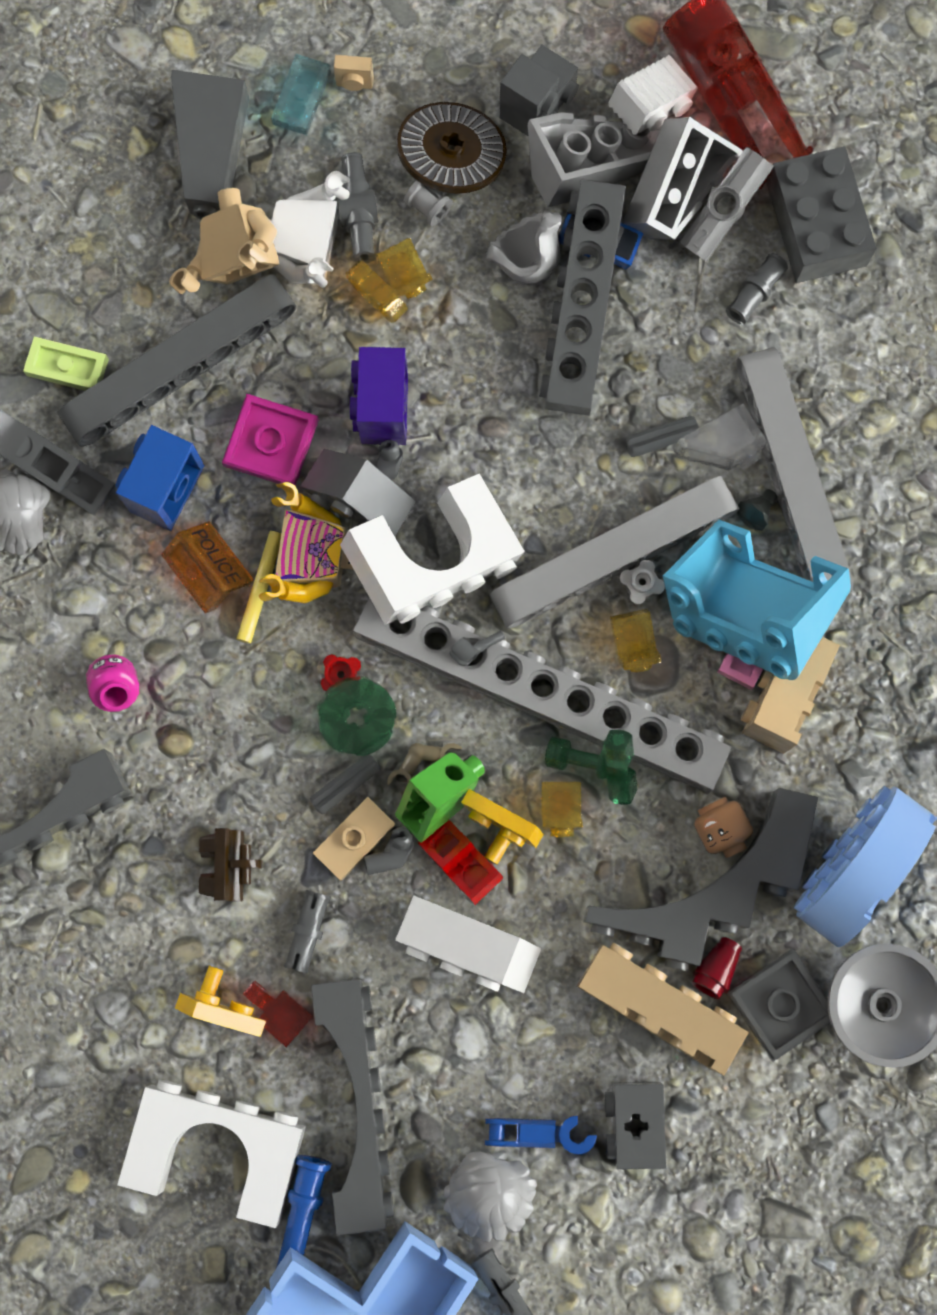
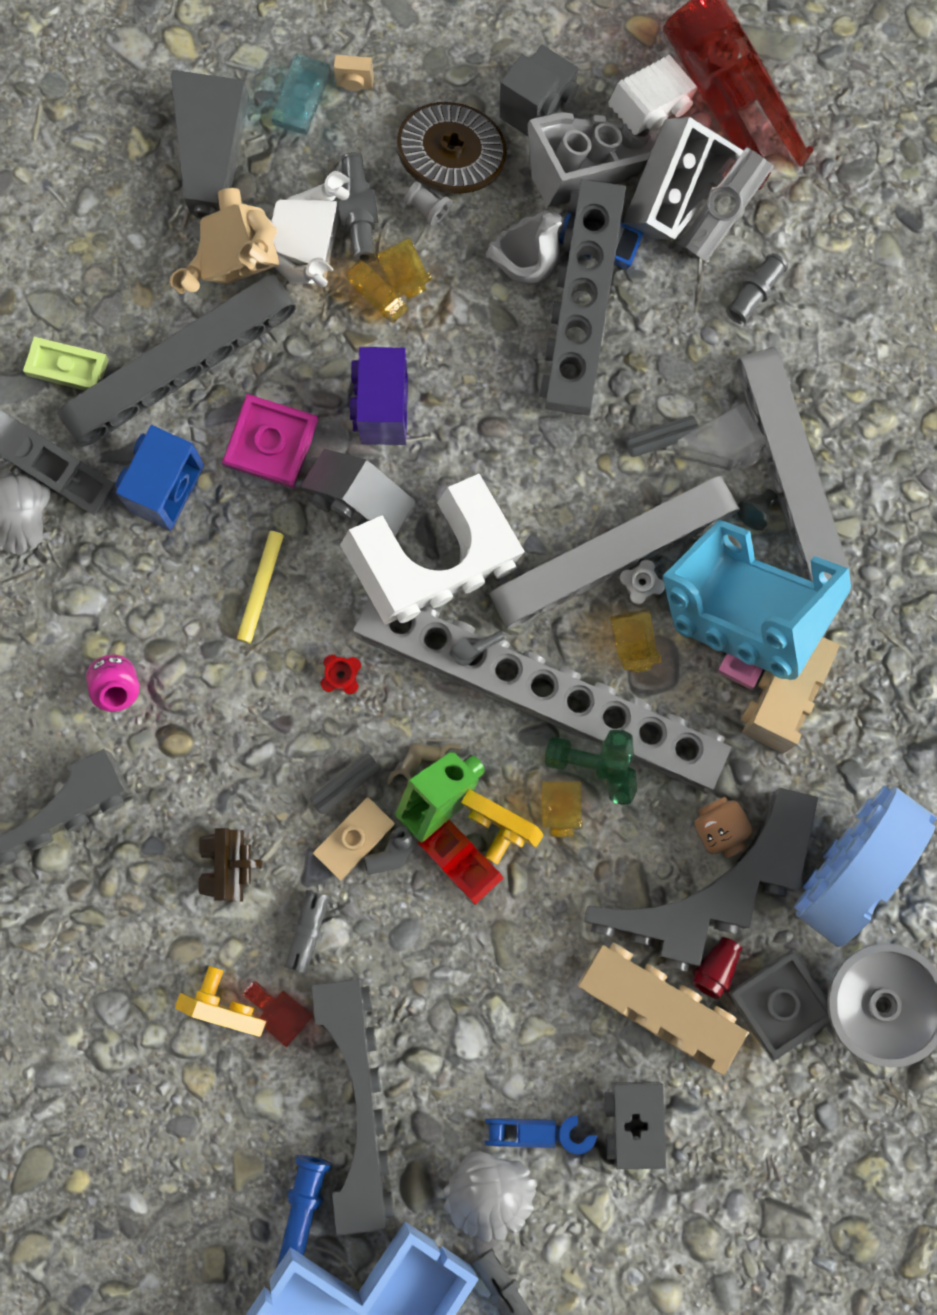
white arch [117,1080,306,1228] -> none
clear orange panel [161,521,254,614] -> none
torso [258,482,354,603] -> none
clear green plate [317,676,396,756] -> none
dark grey arm [376,440,403,480] -> none
white wedge [395,895,541,993] -> none
dark grey brick [766,146,877,283] -> none

